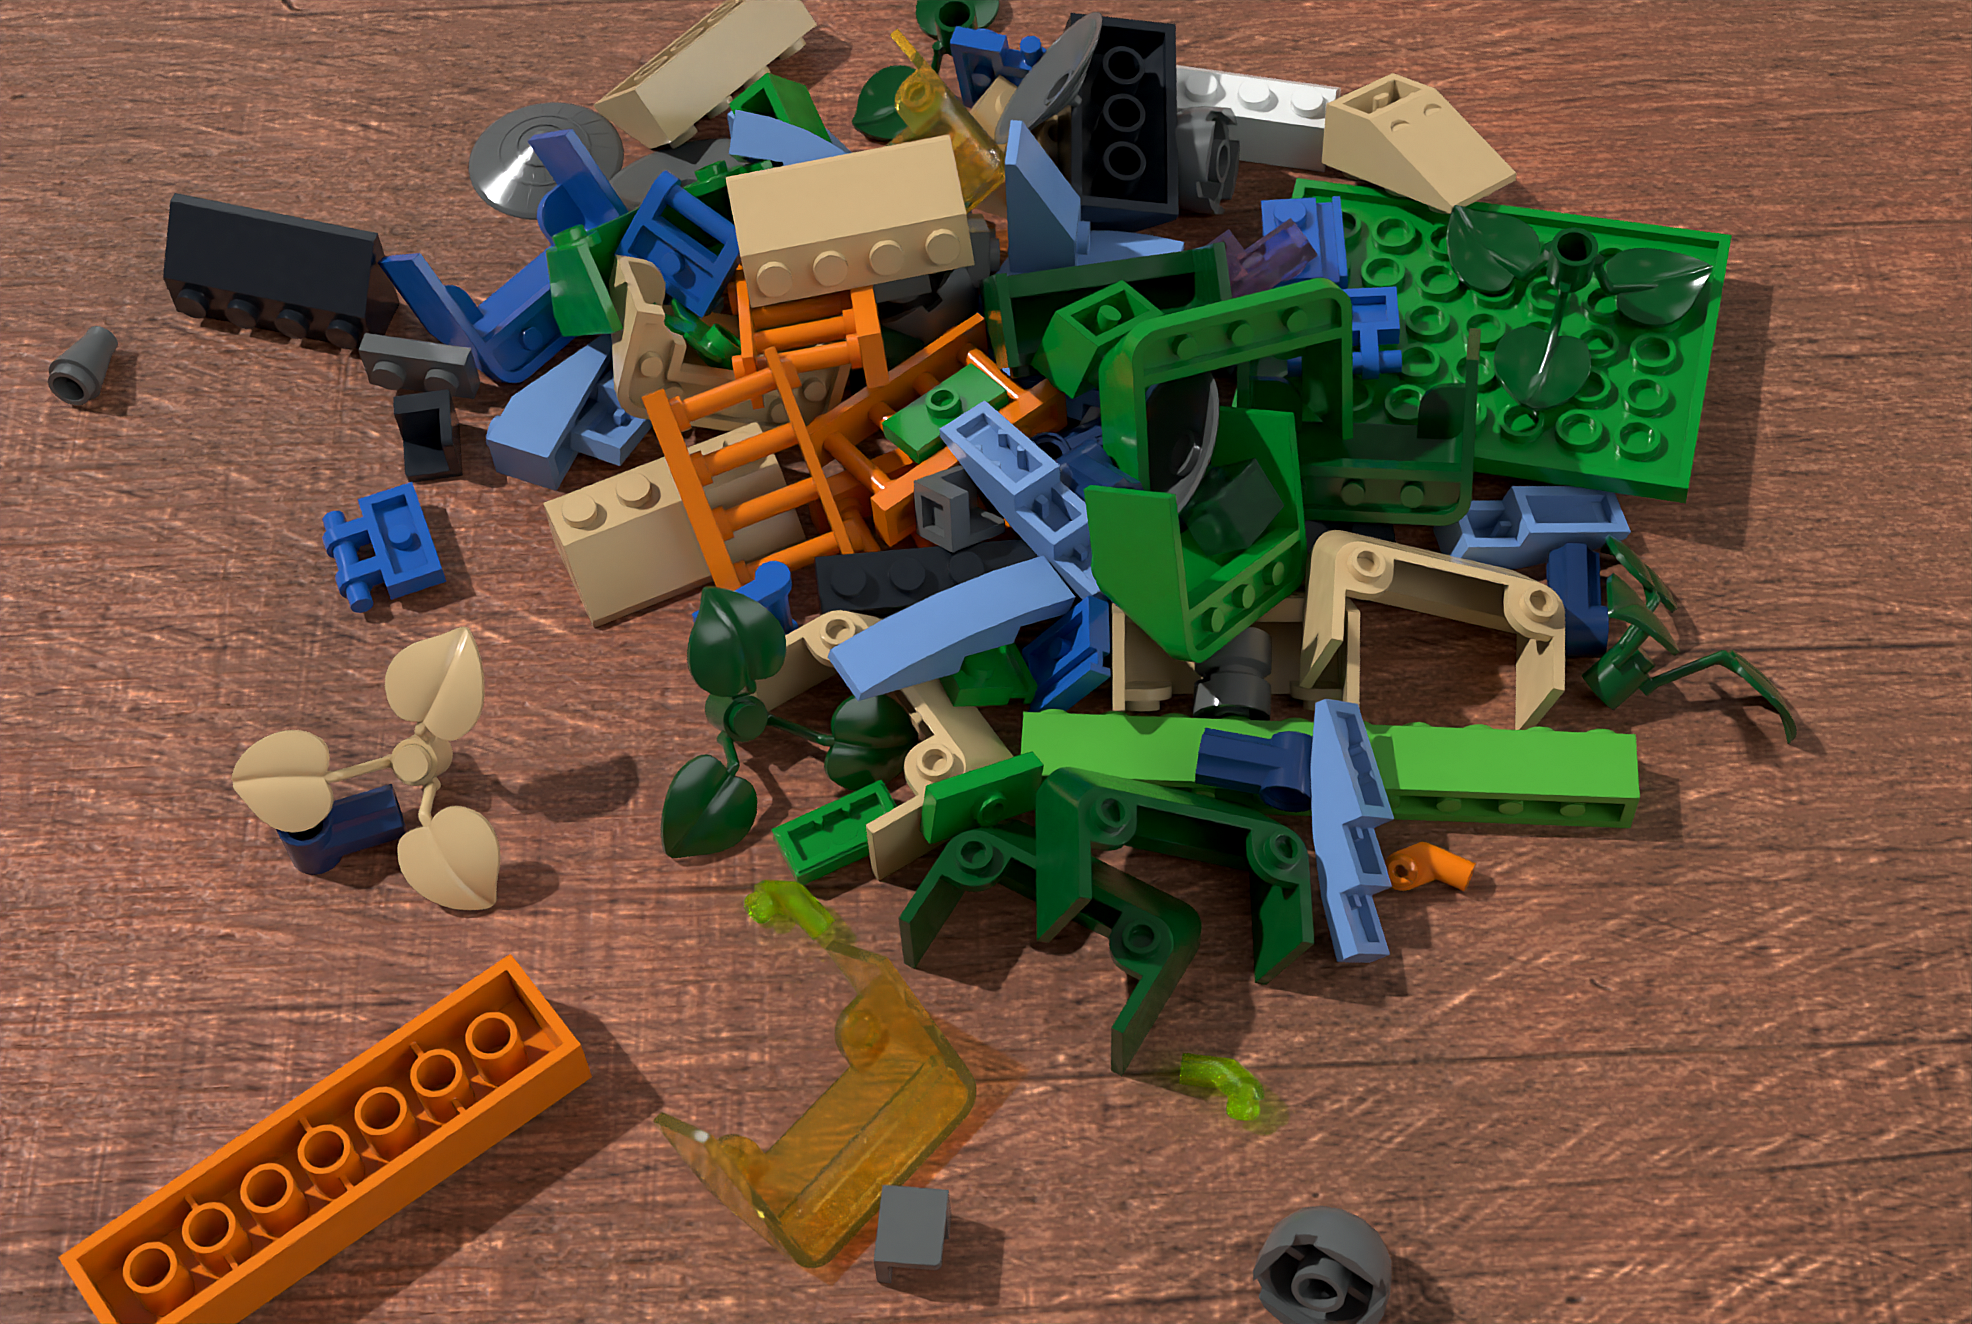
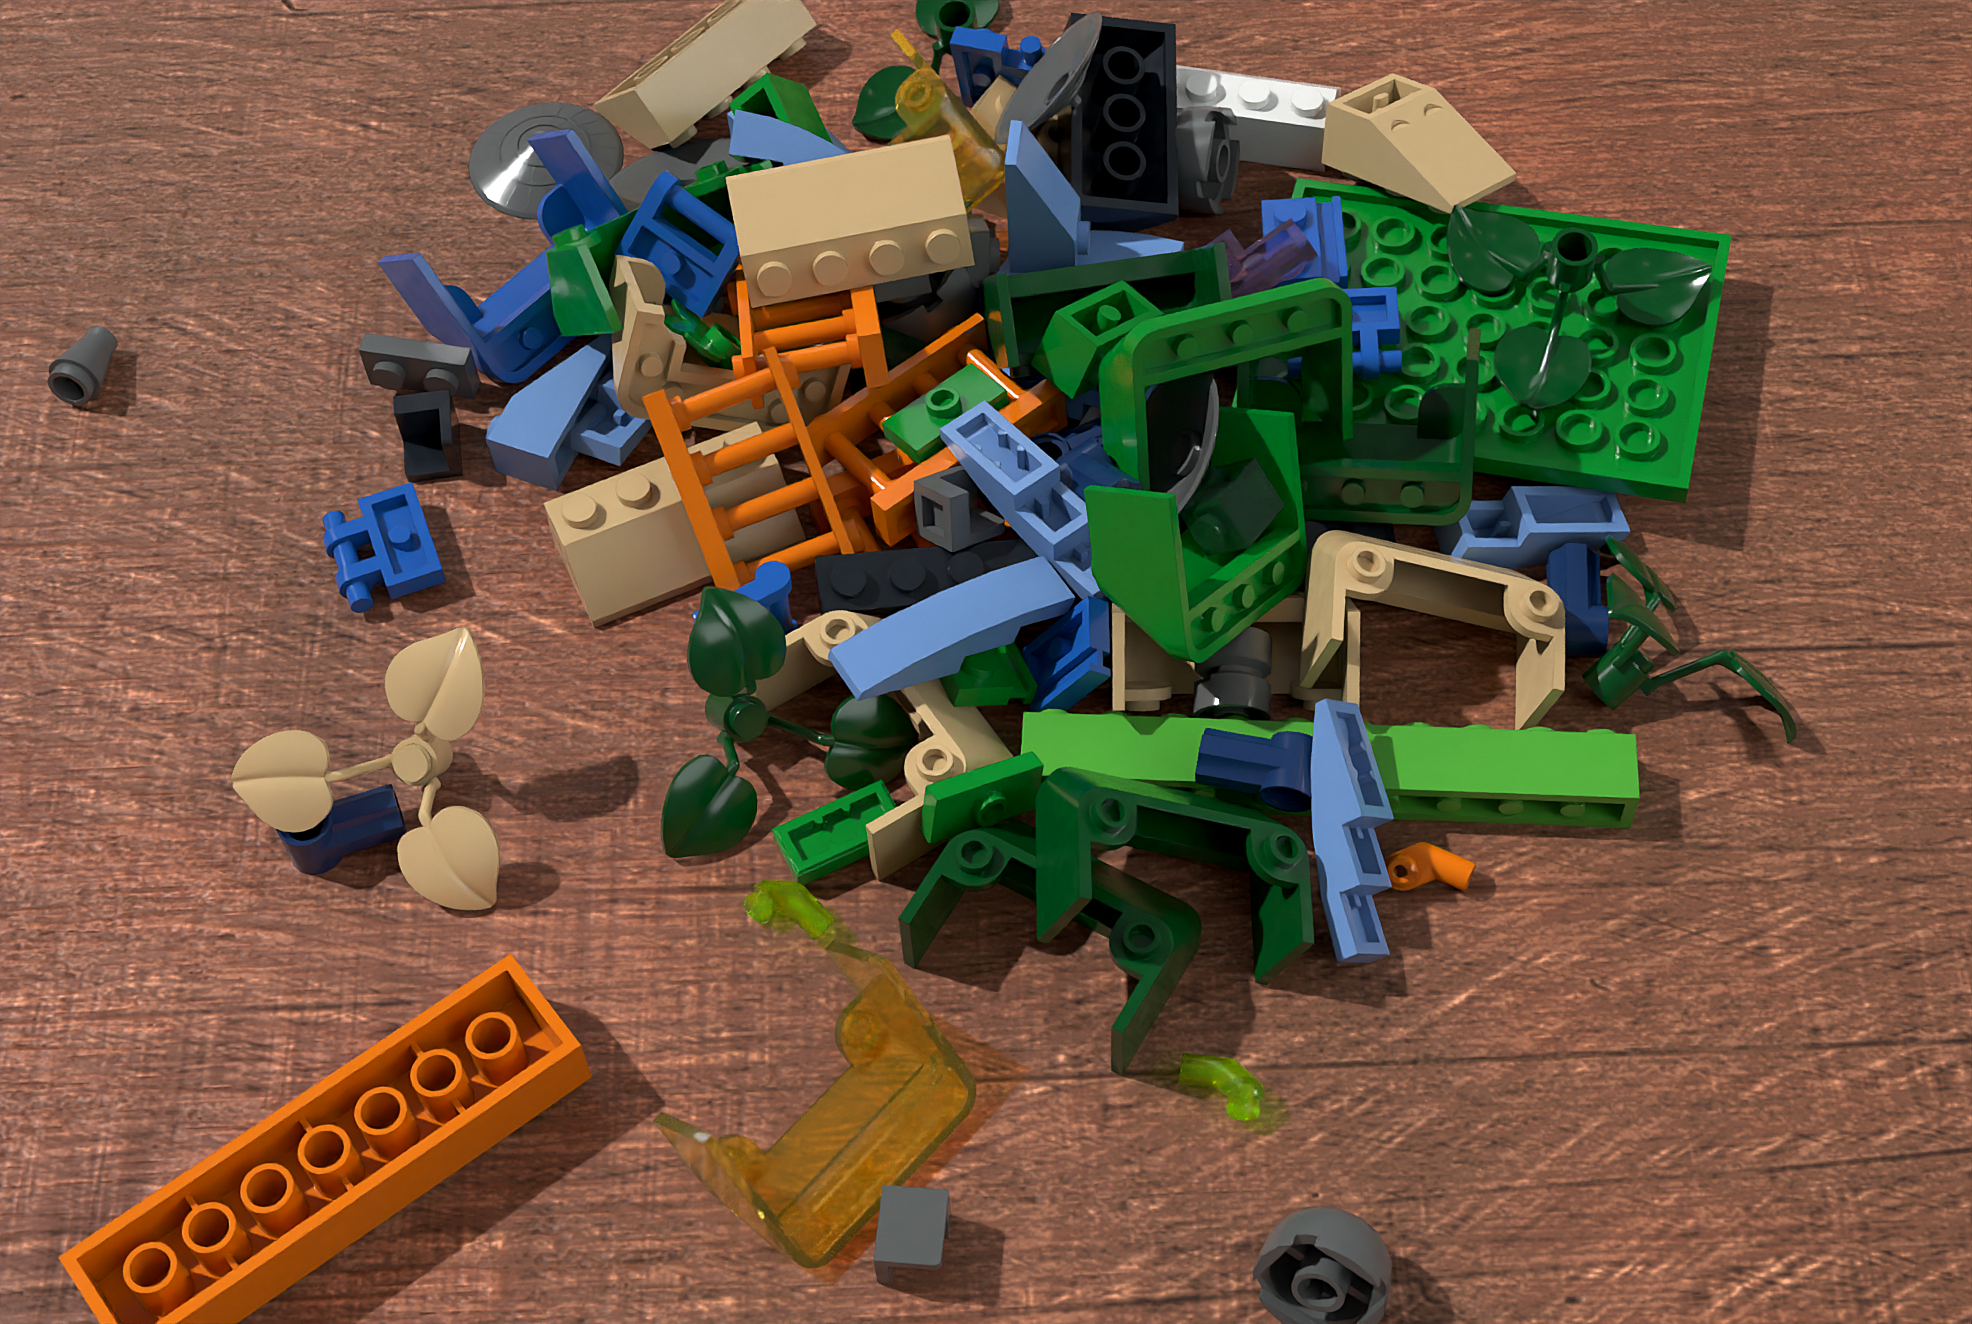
black slope [163,193,400,349] -> none

